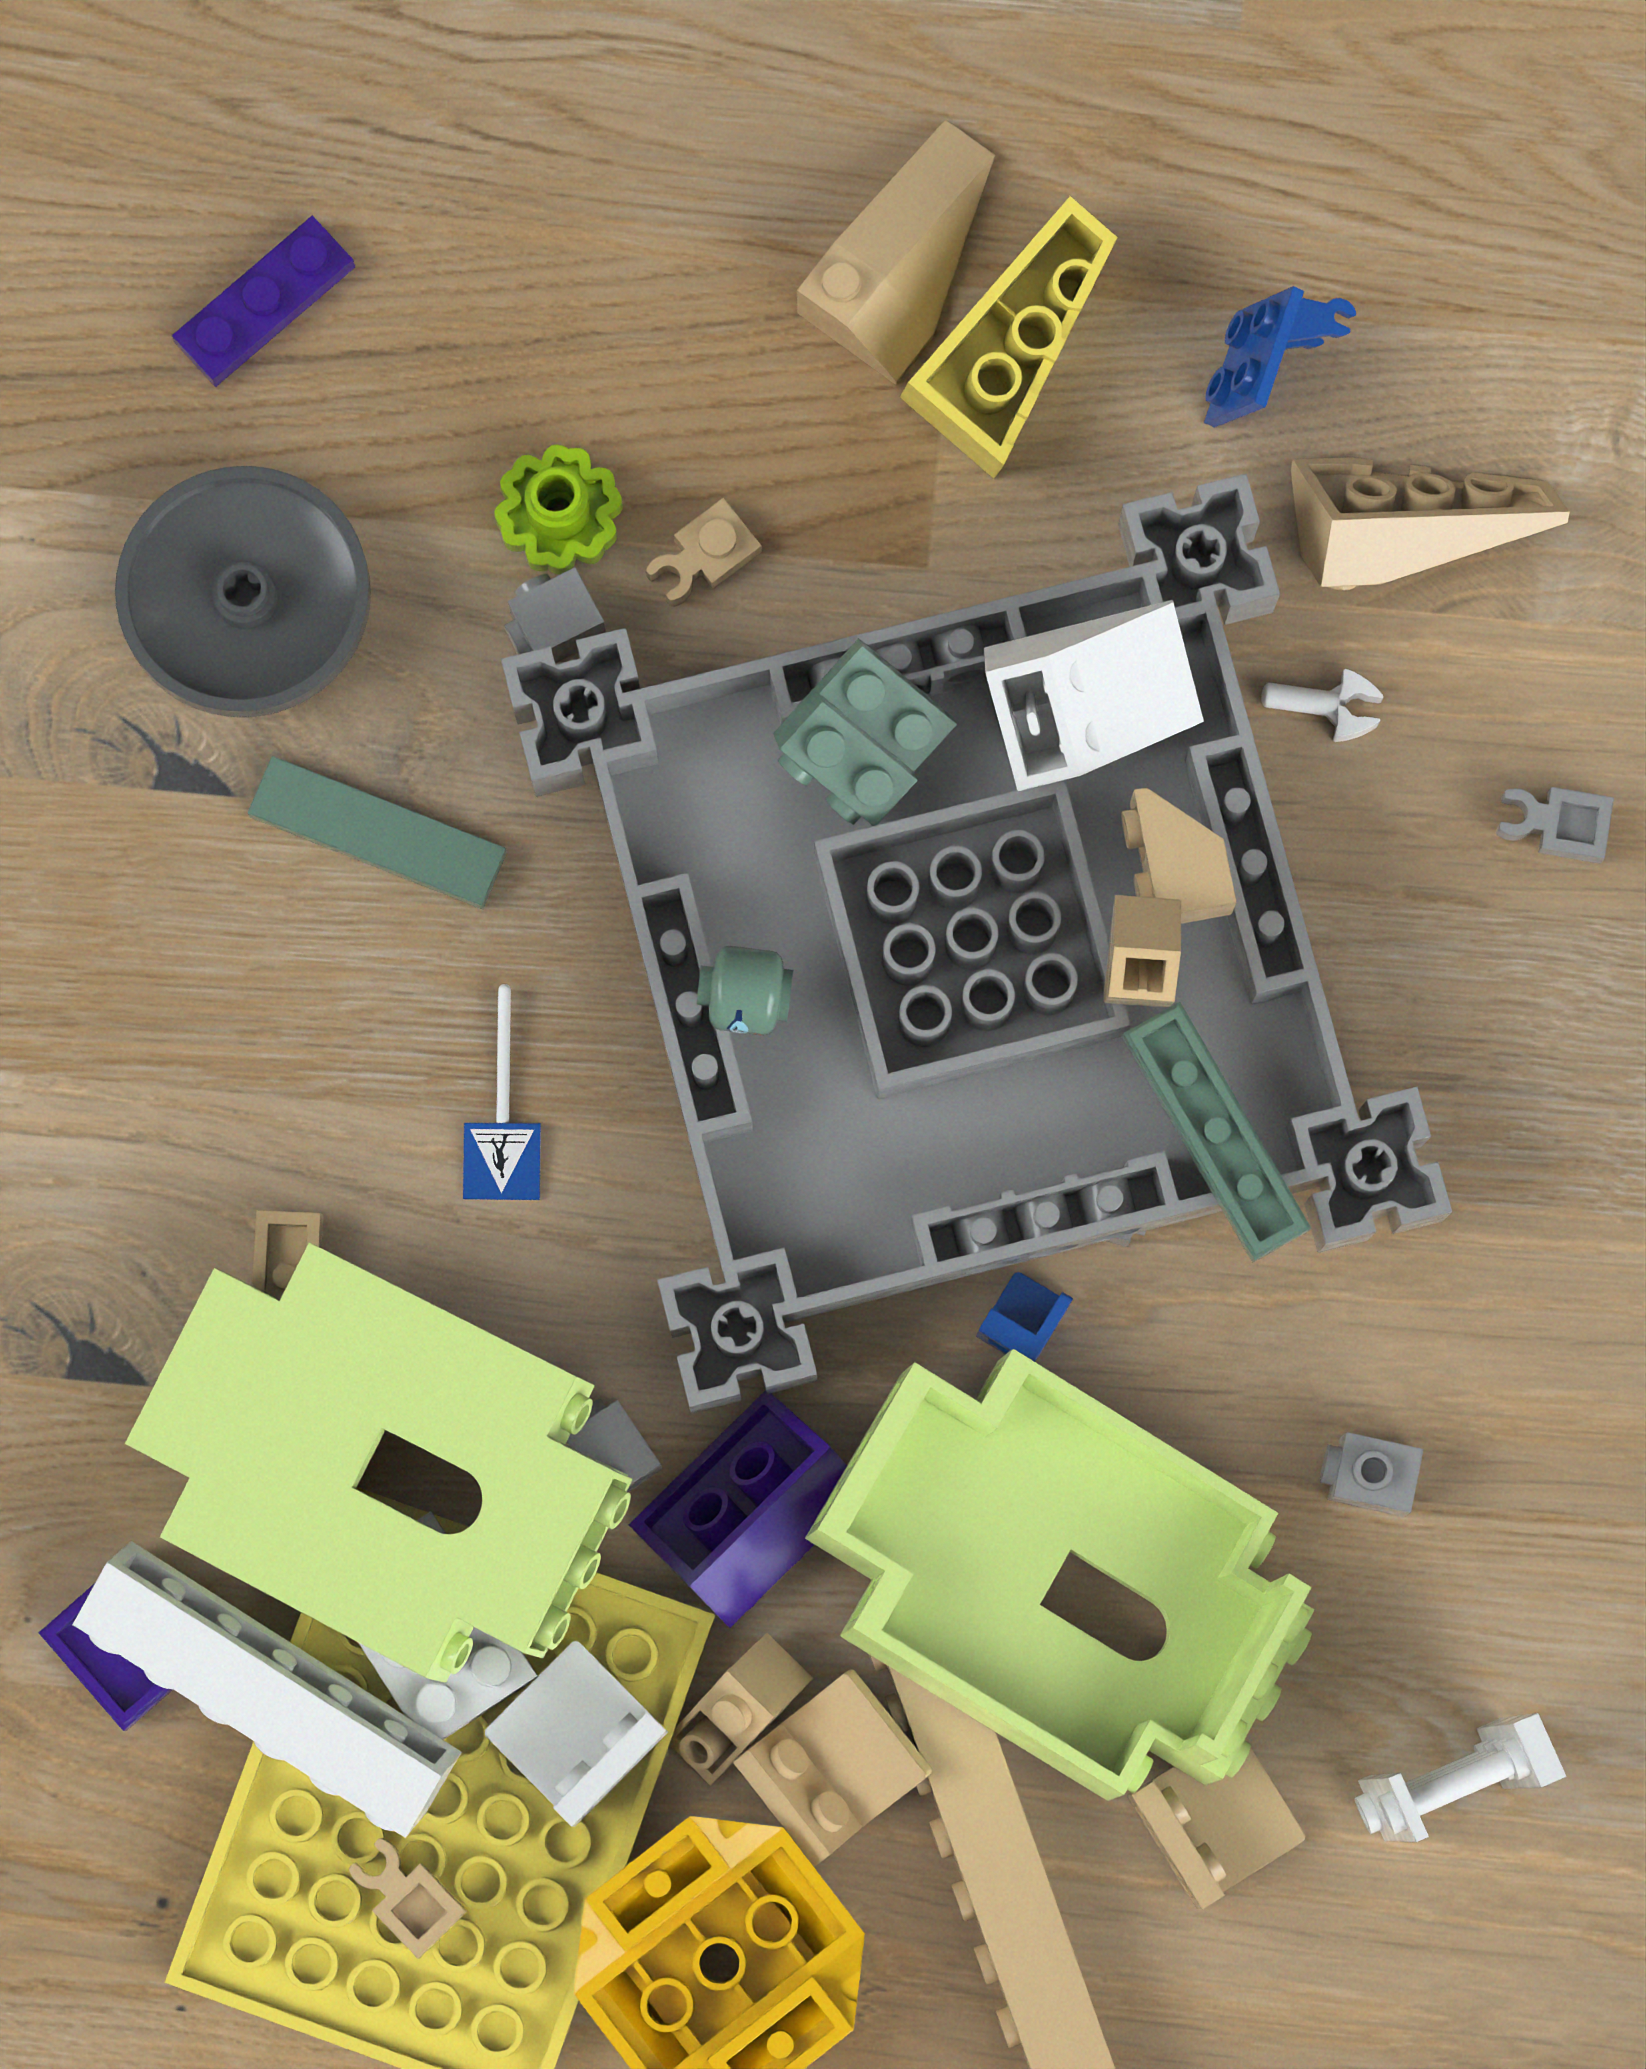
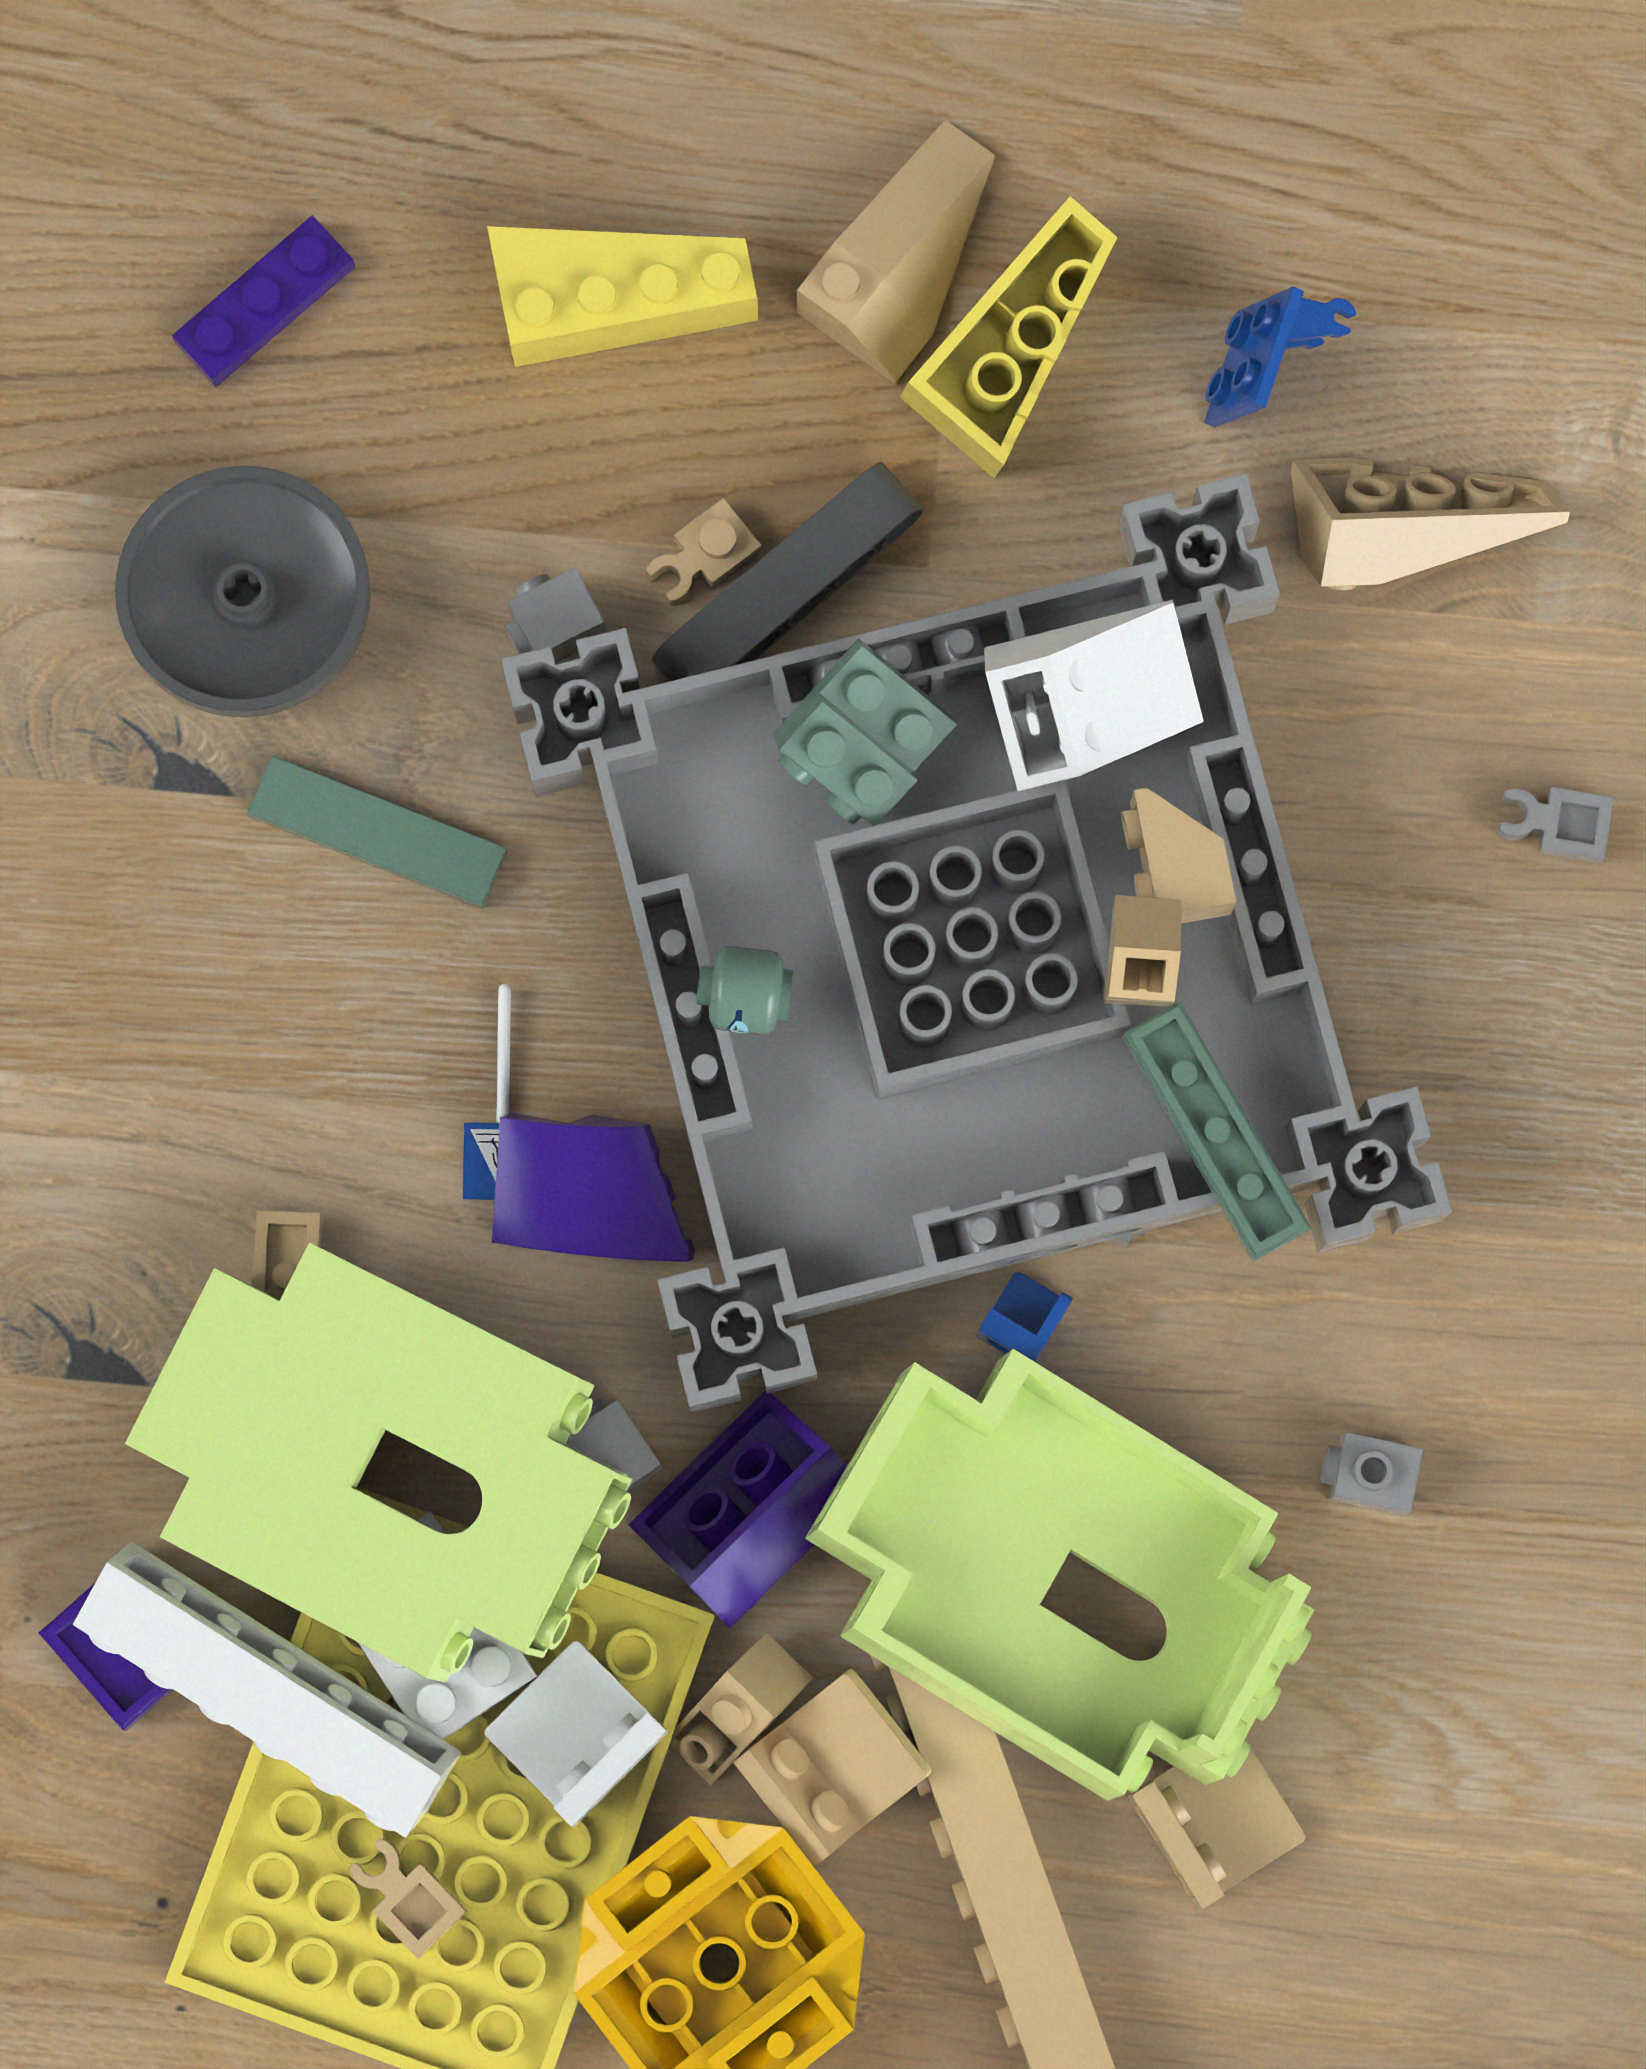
lime plant [494,444,623,575] -> none
white bar [1261,669,1384,742] -> none
white fence [1355,1713,1566,1842] -> none
none -> light yellow wedge [487,226,758,367]
none -> dark purple slope [492,1113,695,1262]
none -> dark grey beam [651,462,924,681]

